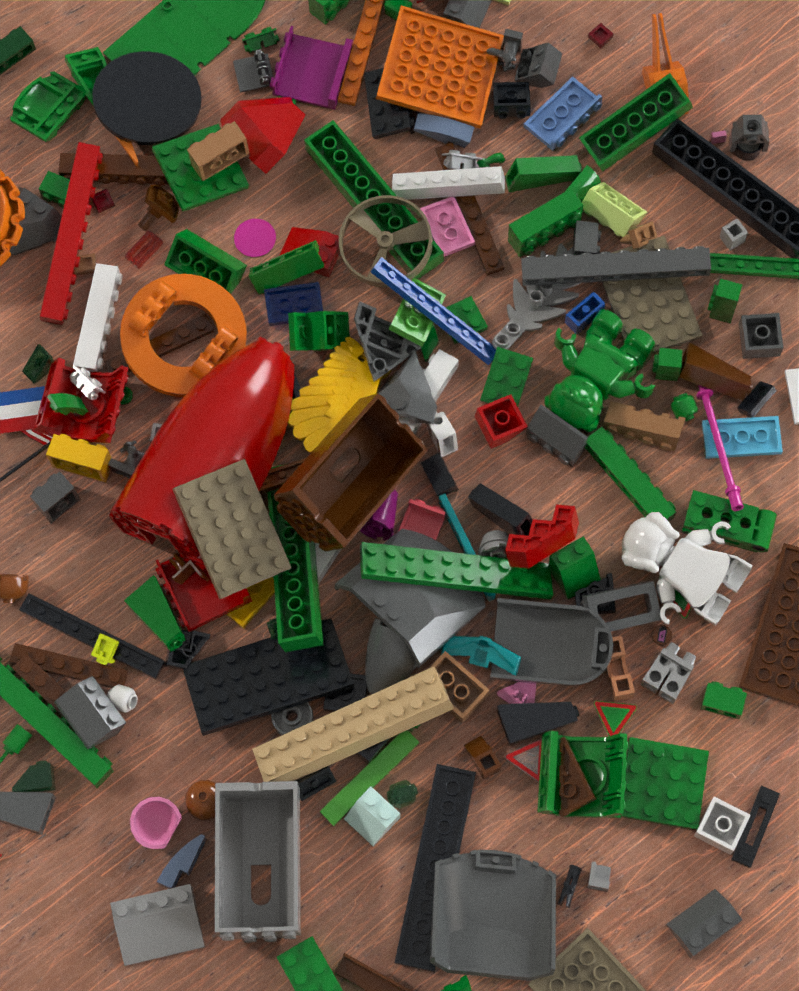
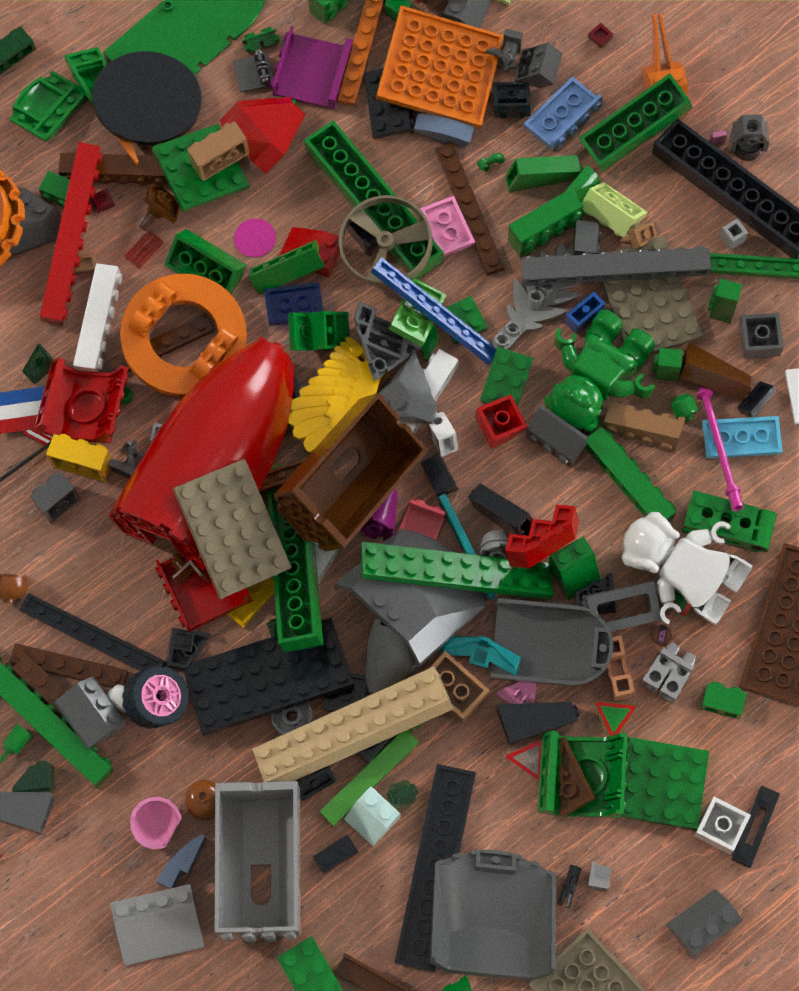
green slope [47,393,88,416] -> none
white hinge [70,366,106,400] -> none
neon yellow bracket [91,633,120,665] -> none
green slope [124,575,186,652] -> none
white brick [392,166,505,200] -> none
light grey hinge [442,150,482,169] -> none
reddish brown slope [464,736,501,780] -> none
none -> black wheel [122,666,189,729]
none -> black plate [313,834,358,874]
none -> black panel [347,221,378,256]

